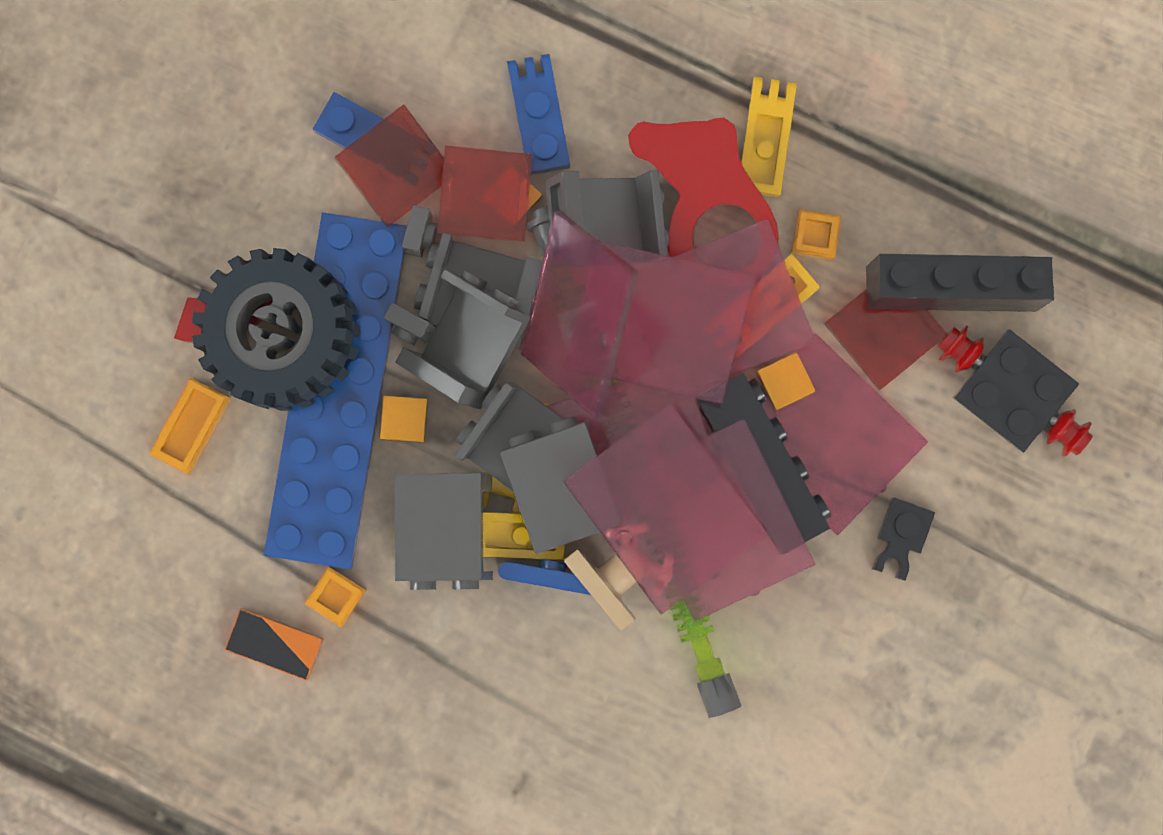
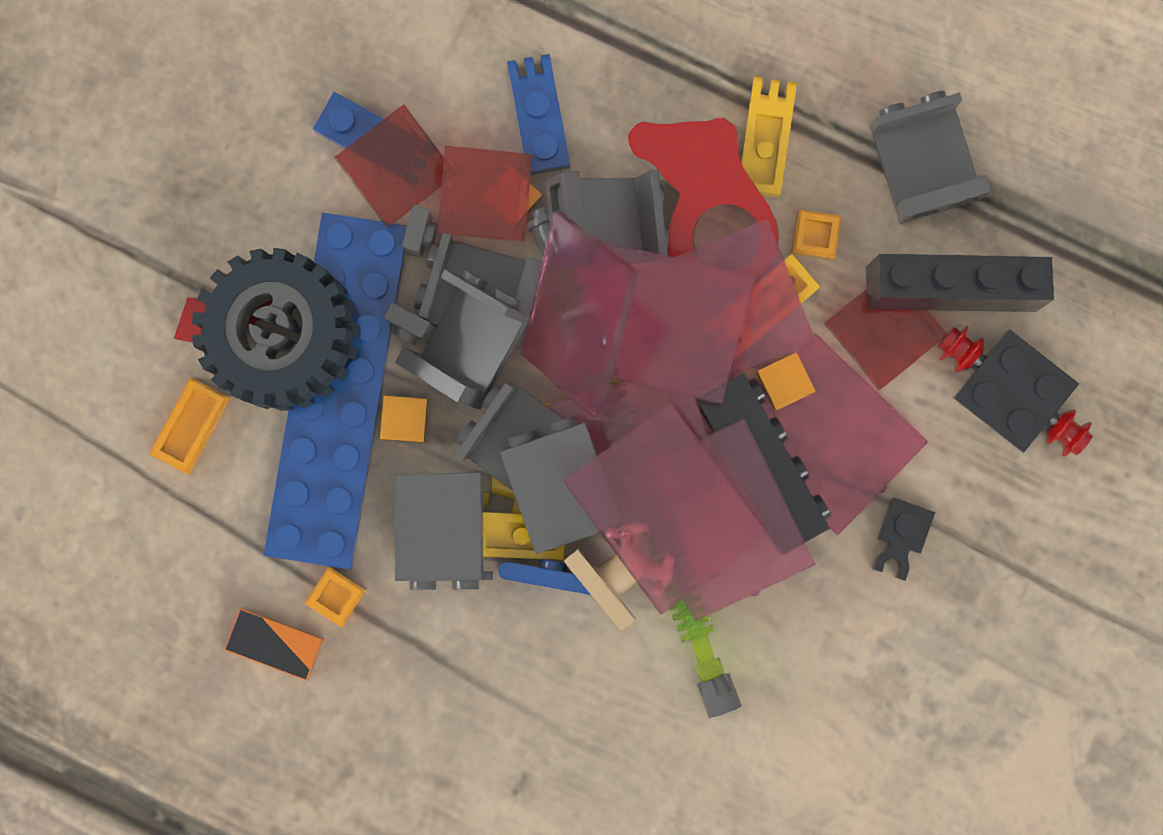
none -> dark grey panel [870,91,991,224]

